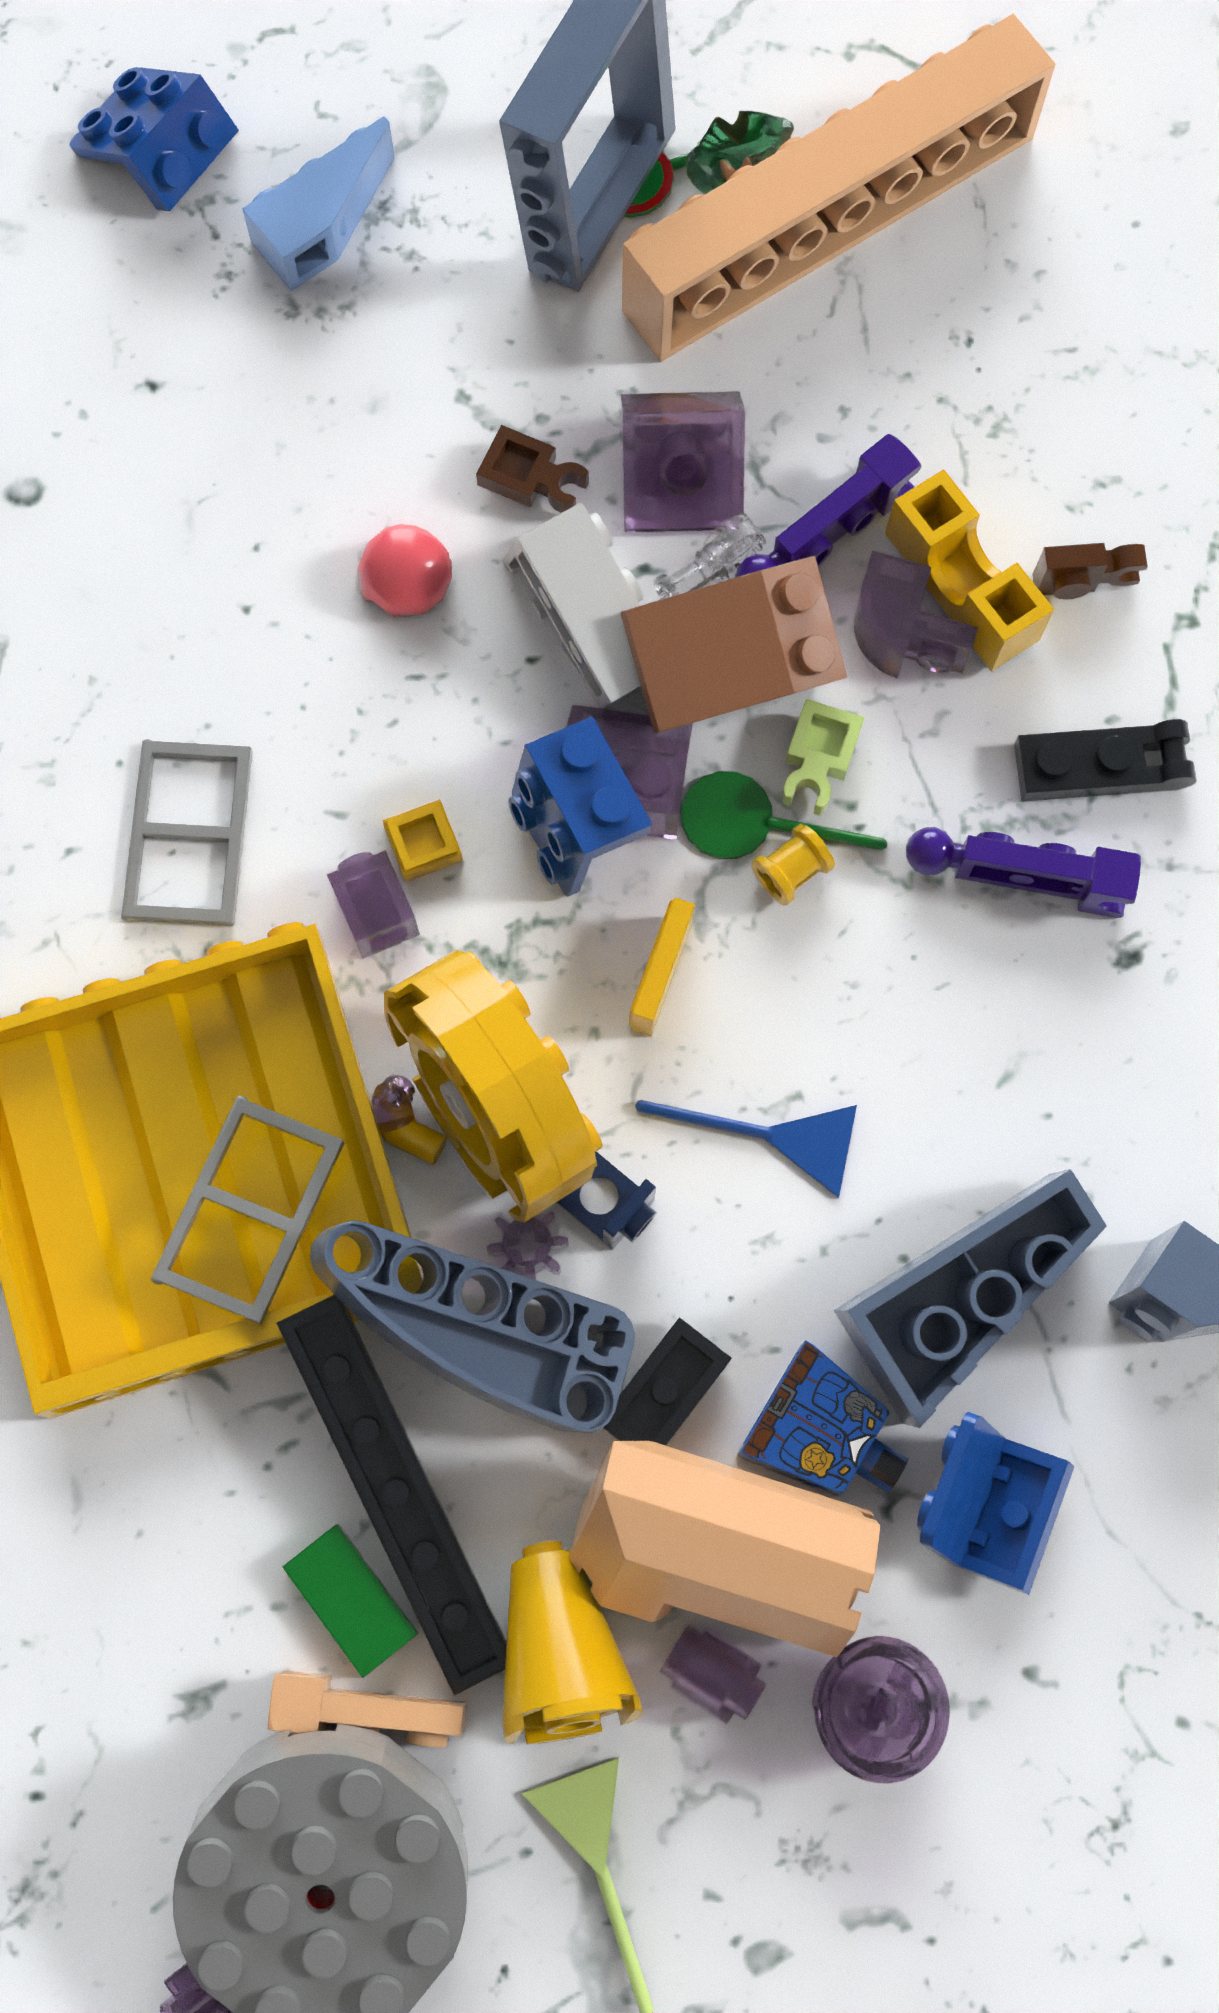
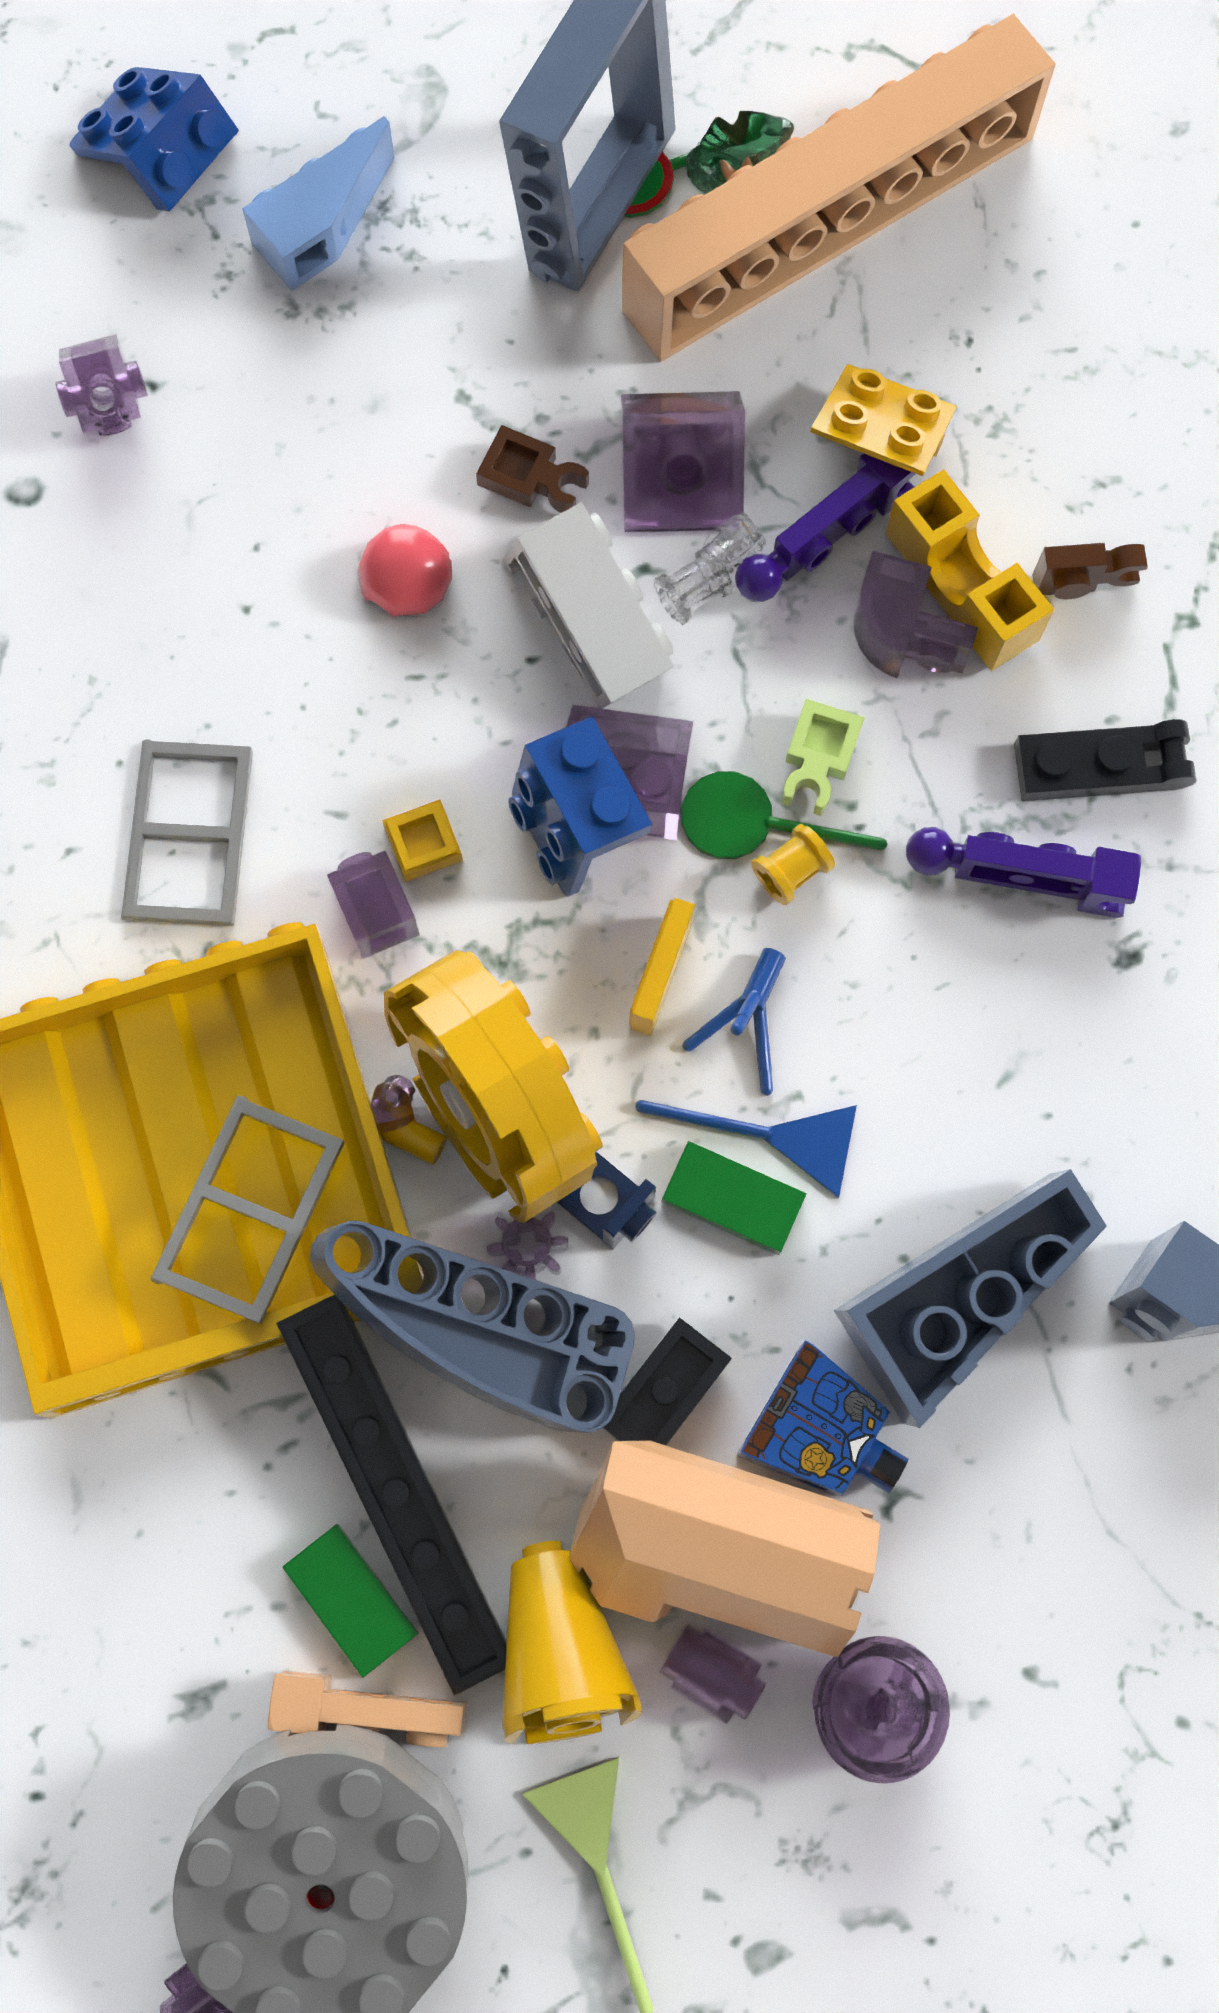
nougat slope [620,555,848,734] -> none
blue bracket [917,1412,1075,1595] -> none
none -> clear purple brick [55,334,148,436]
none -> green tile [661,1141,807,1255]
none -> blue plant [682,948,786,1096]
none -> yellow hinge [810,364,957,476]

